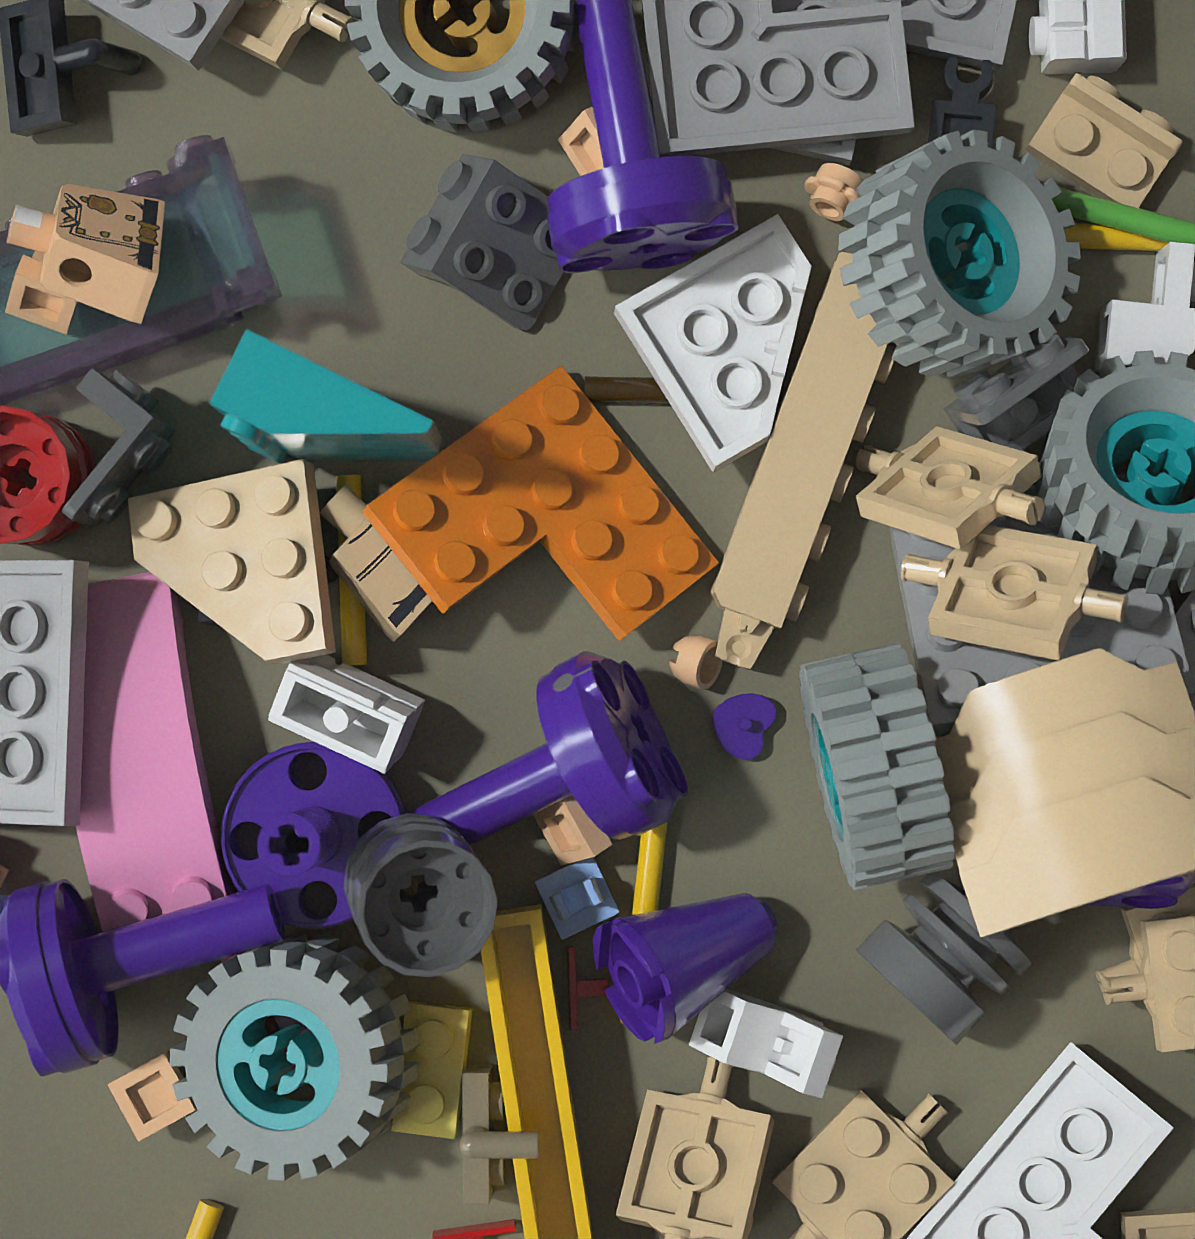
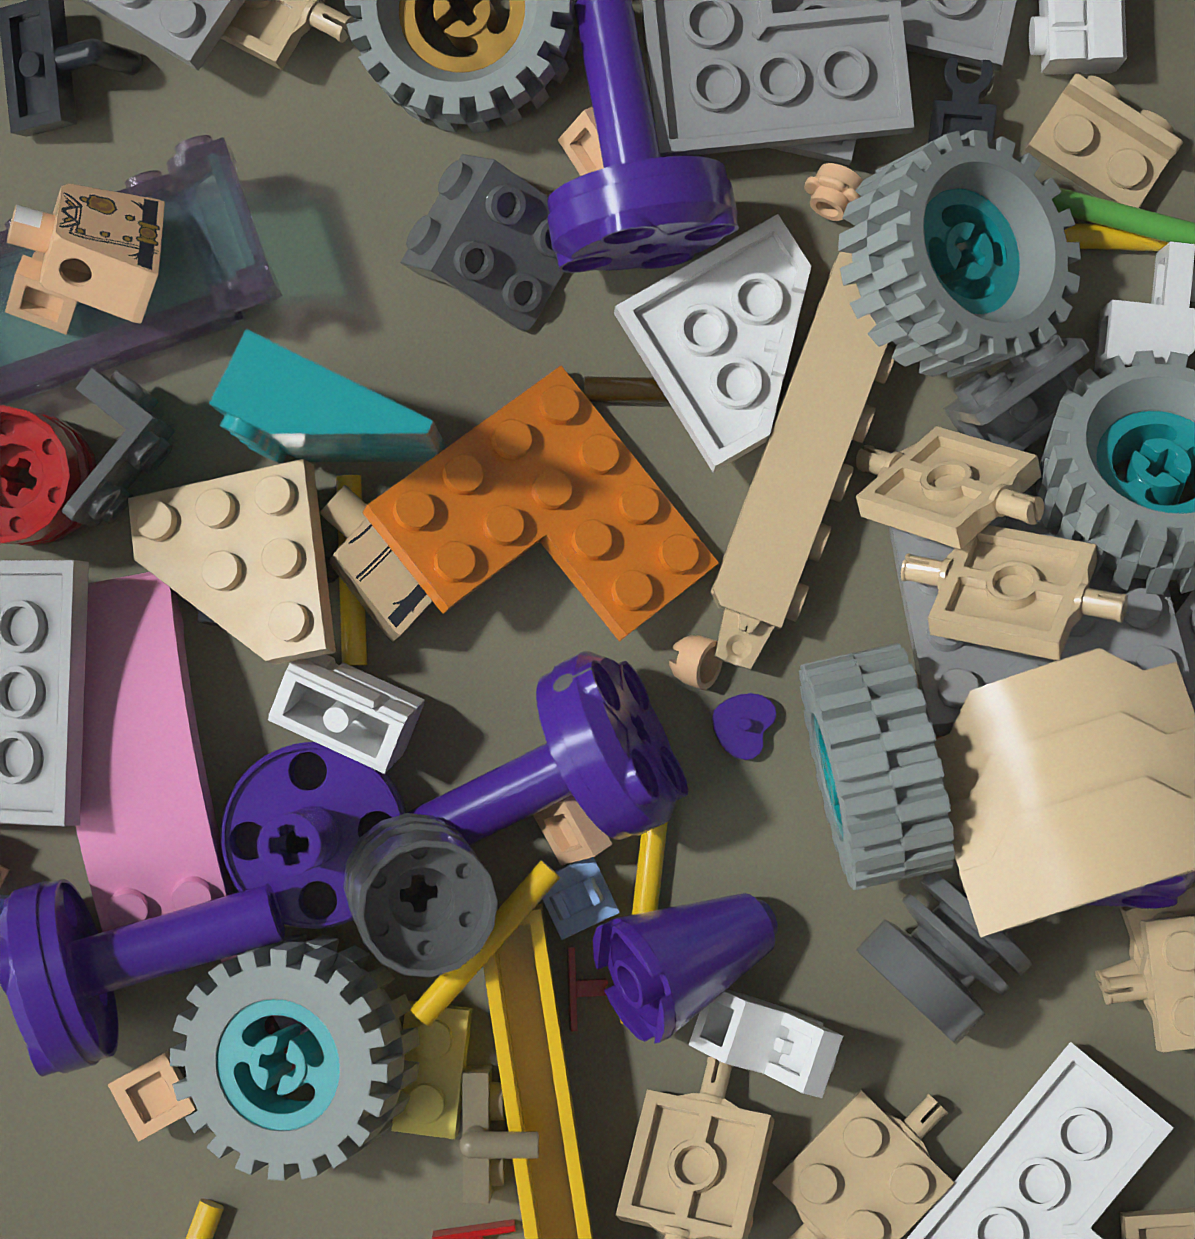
none -> yellow bar [410,860,561,1027]

